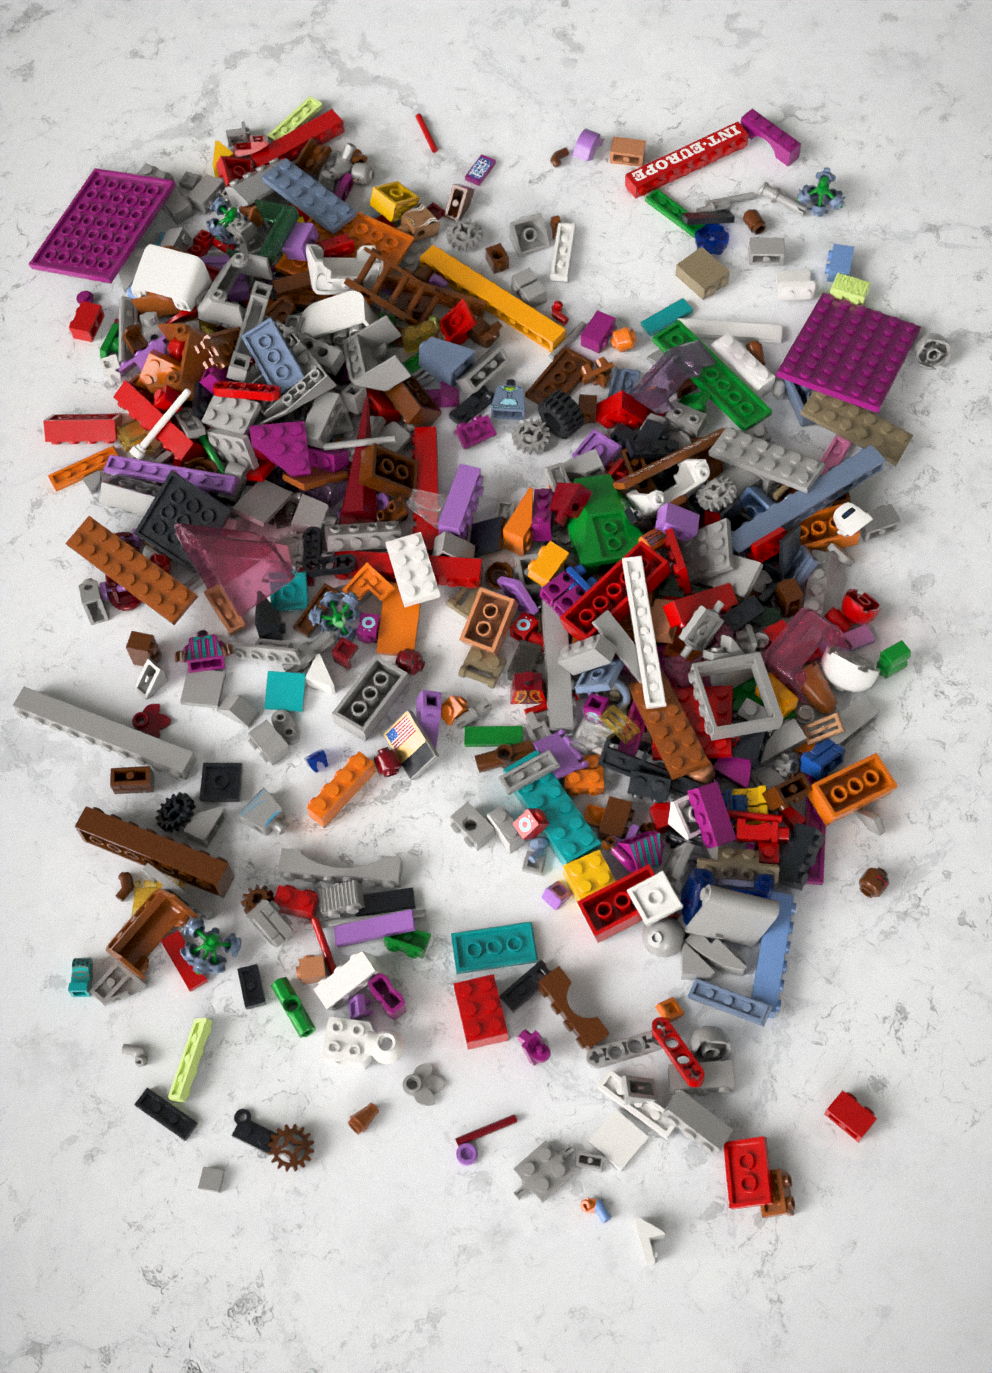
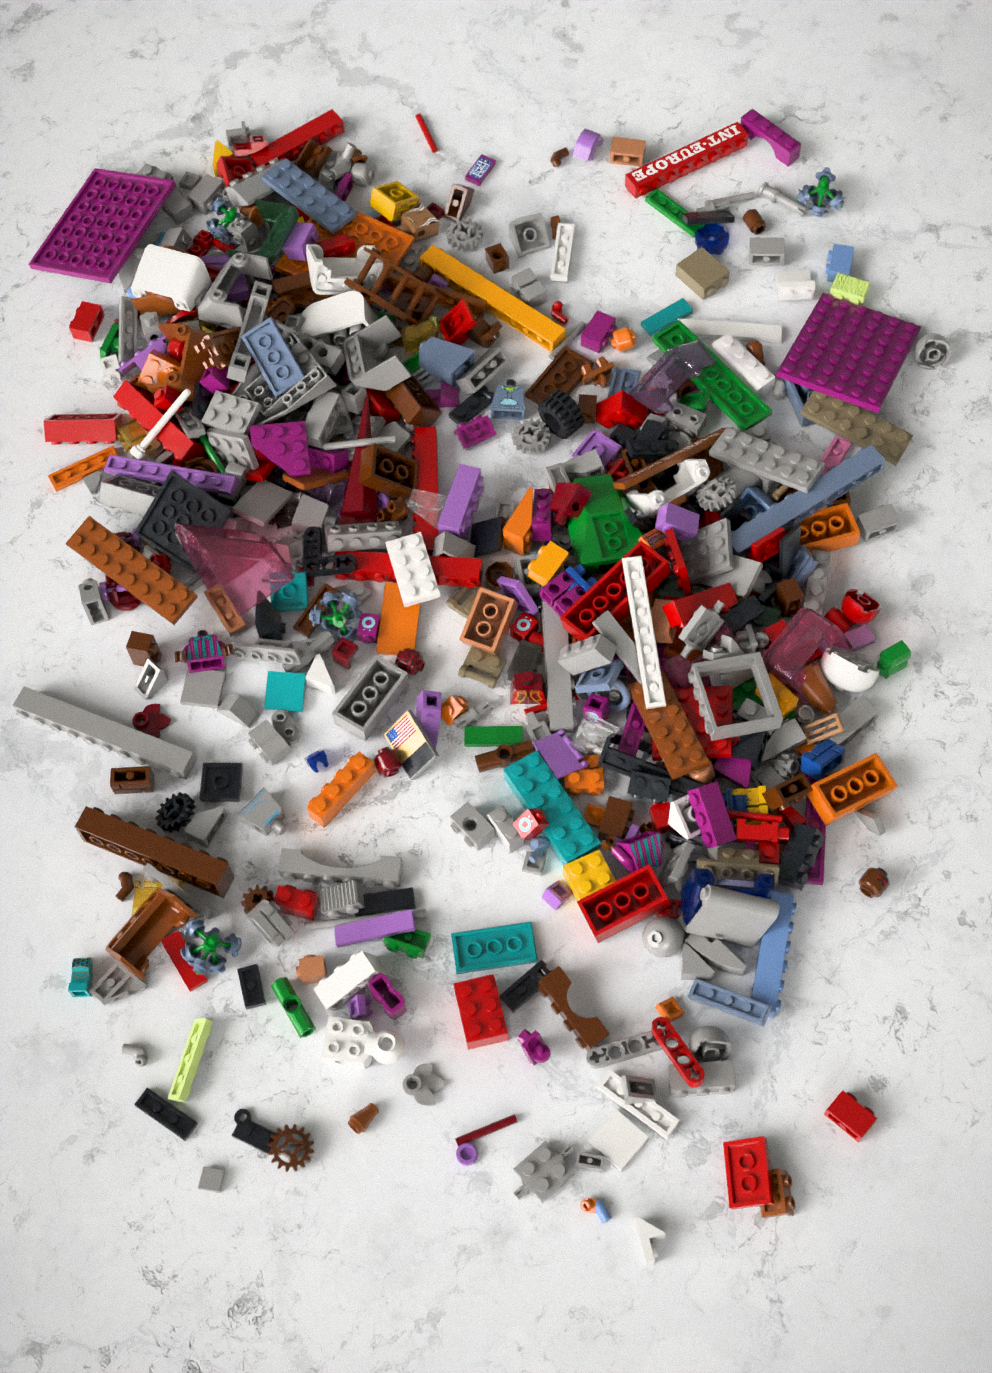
magenta plate [76,291,94,305] -> none
reddish brown bracket [123,323,149,355] -> none
red beam [213,381,281,401] -> none
yellowish green plate [267,96,323,142] -> none
red bar [311,917,336,975] -> none
orange plate [342,563,395,602] -> none
light grey tile [498,749,560,796] -> none
clear yellow tile [599,704,640,744] -> none
white tile [627,871,683,927] -> none
light grey brick [661,1090,733,1155] -> none
light grey tile [827,543,855,566] -> none
white helmet [833,502,873,538] -> none

